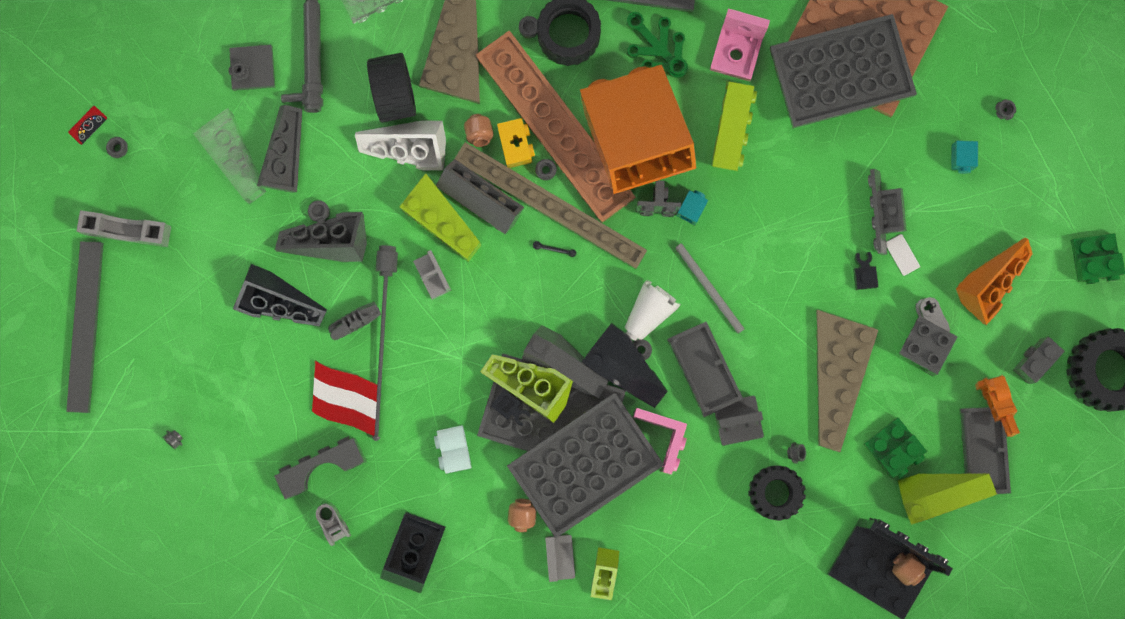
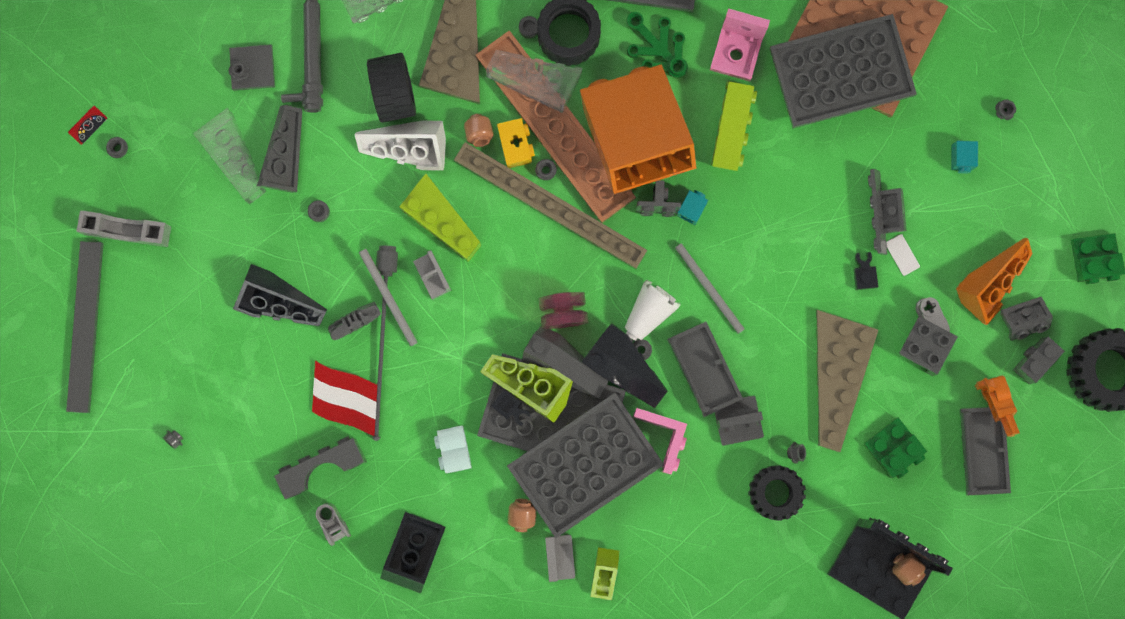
dark grey wedge [275,212,367,262] -> none
dark grey brick [436,159,524,234] -> none
black hinge [533,241,577,257] -> none
lime wedge [898,473,997,525] -> none
none -> light grey piece [359,249,418,347]
none -> clear wedge [486,50,583,113]
none -> clear pink wheel [538,292,588,329]
none -> dark grey bracket [1001,296,1053,341]

